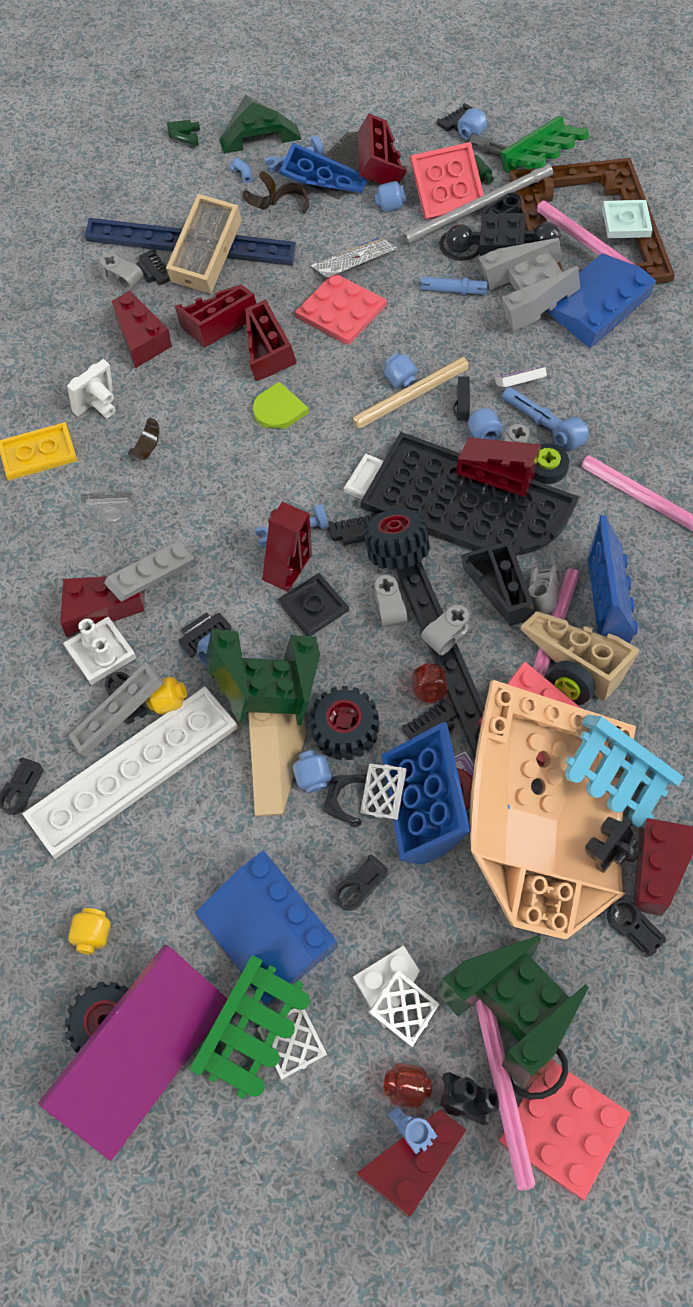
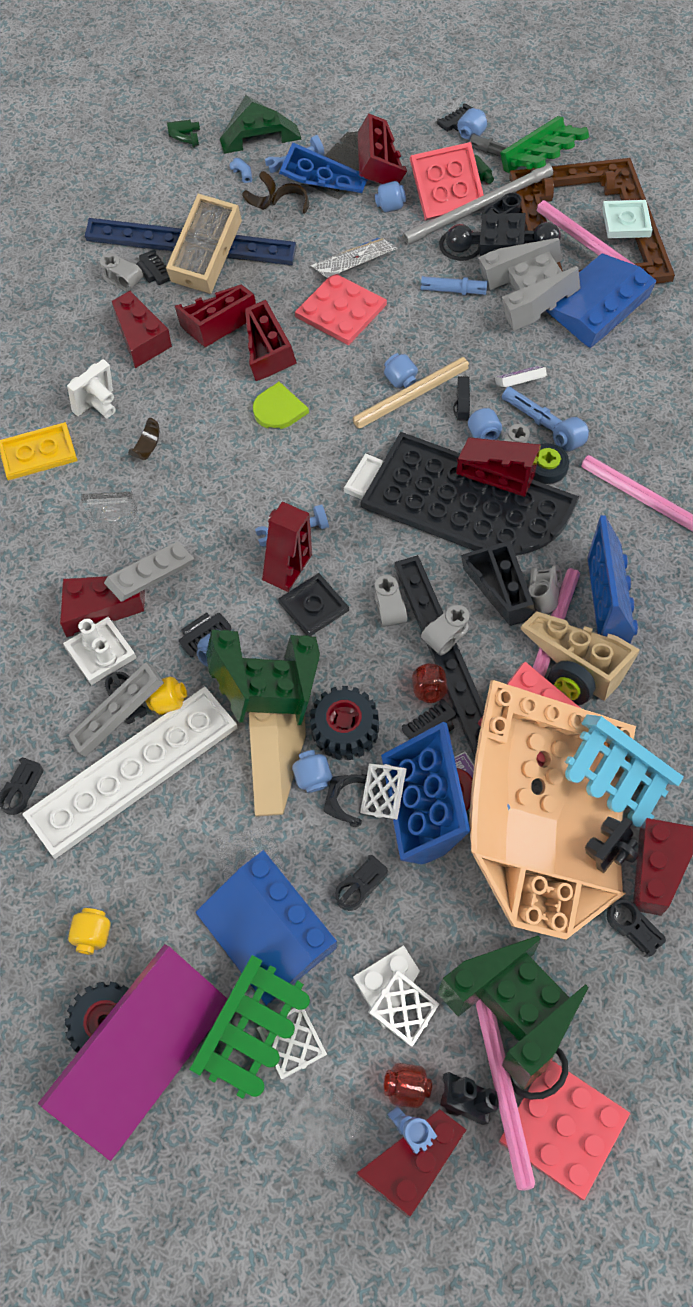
black piece [328,512,376,545] -> none
black wheel [363,508,430,570] -> none

